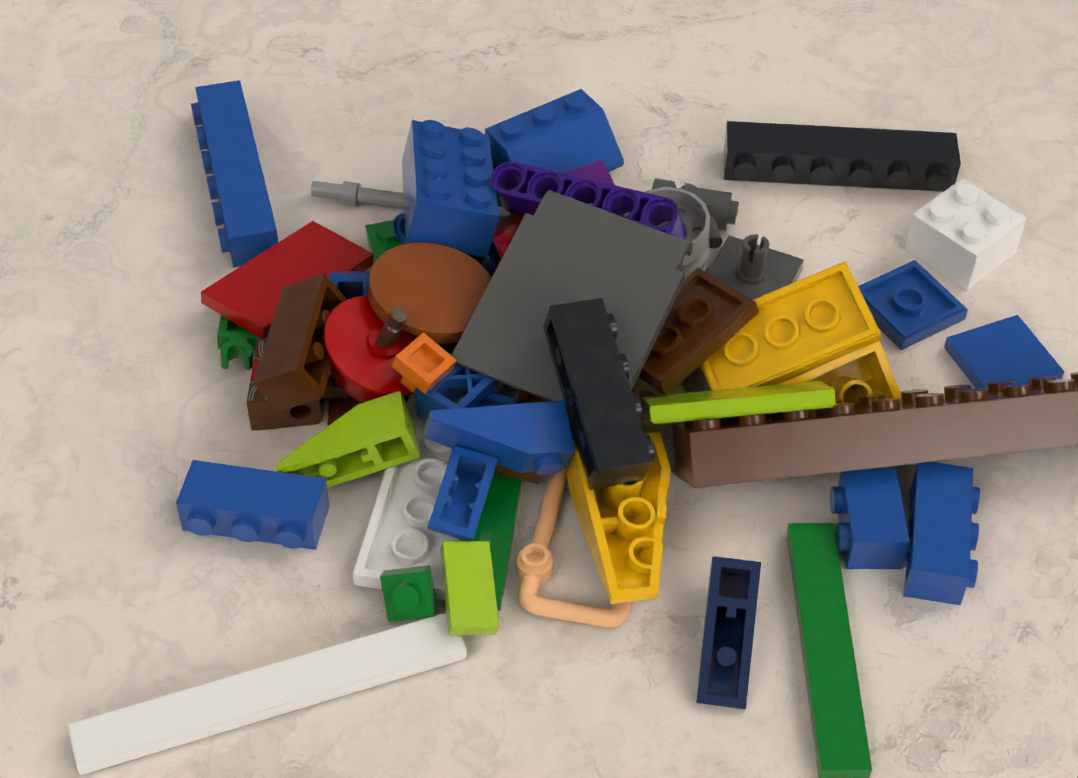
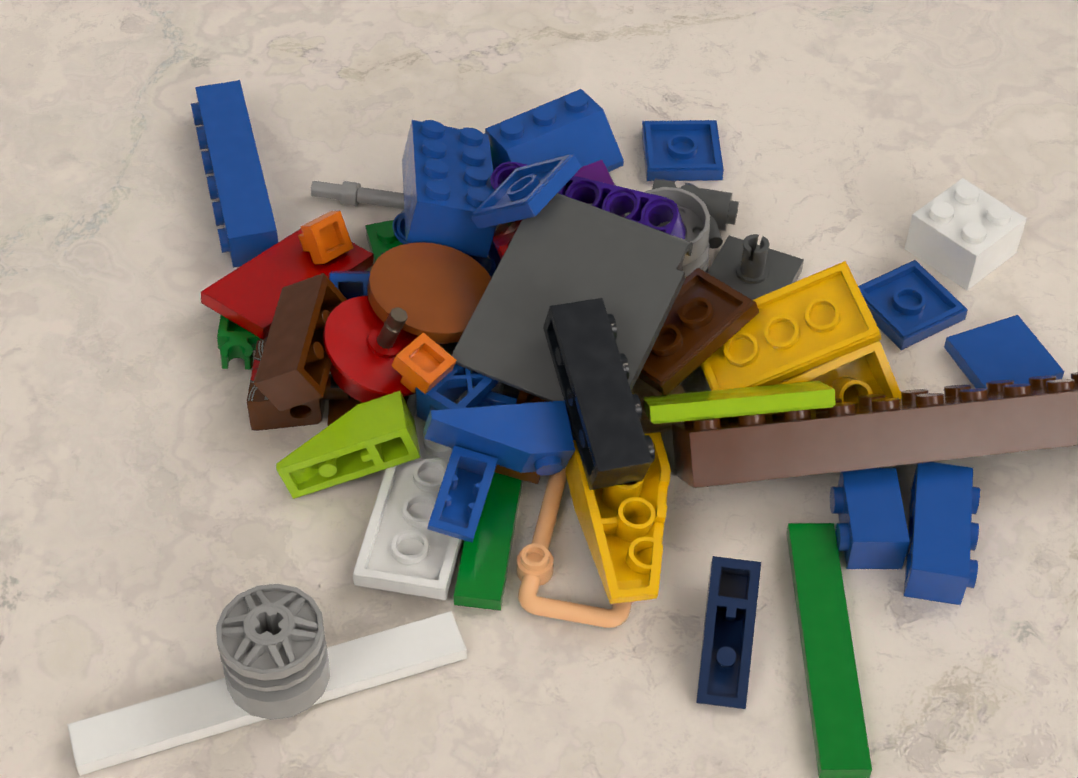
blue brick [176,460,330,550] -> none
green plate [380,565,438,622] -> none
lime tile [440,541,499,635] -> none
black brick [724,121,961,192] -> none
none -> light grey wheel [216,583,330,720]
none -> orange tile [298,210,353,264]
none -> blue tile [471,154,581,229]
none -> blue tile [642,120,724,181]

